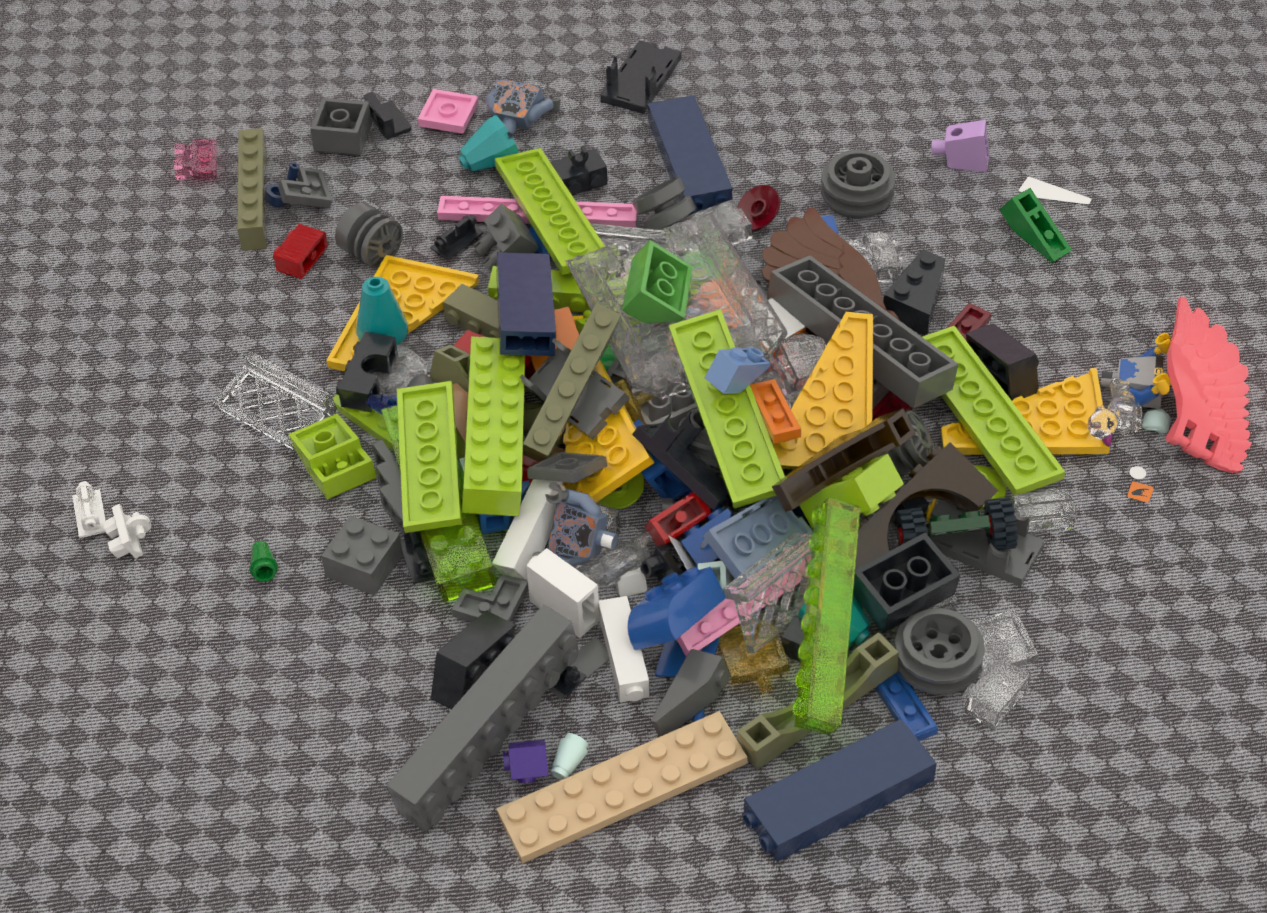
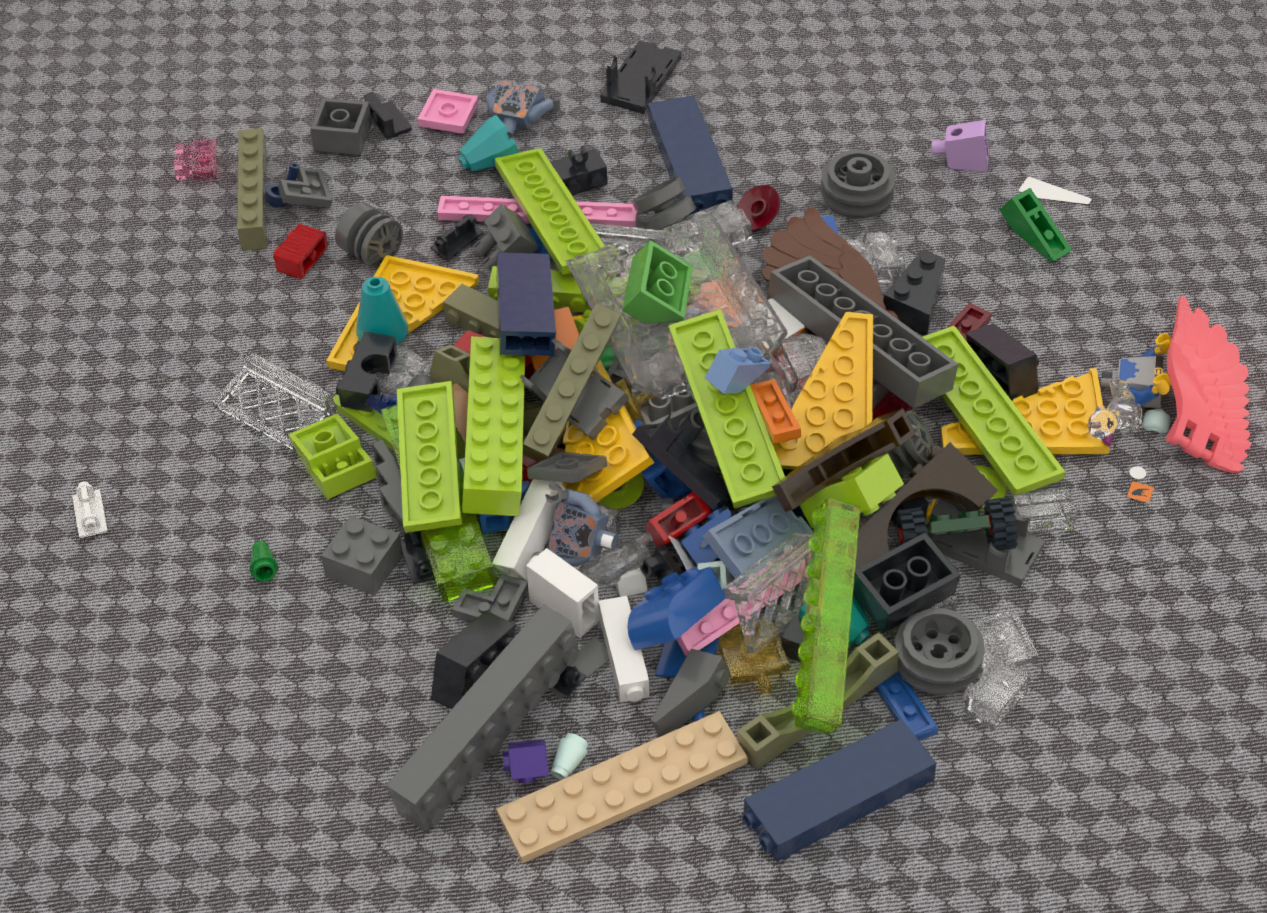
white hips [102,504,151,559] -> none

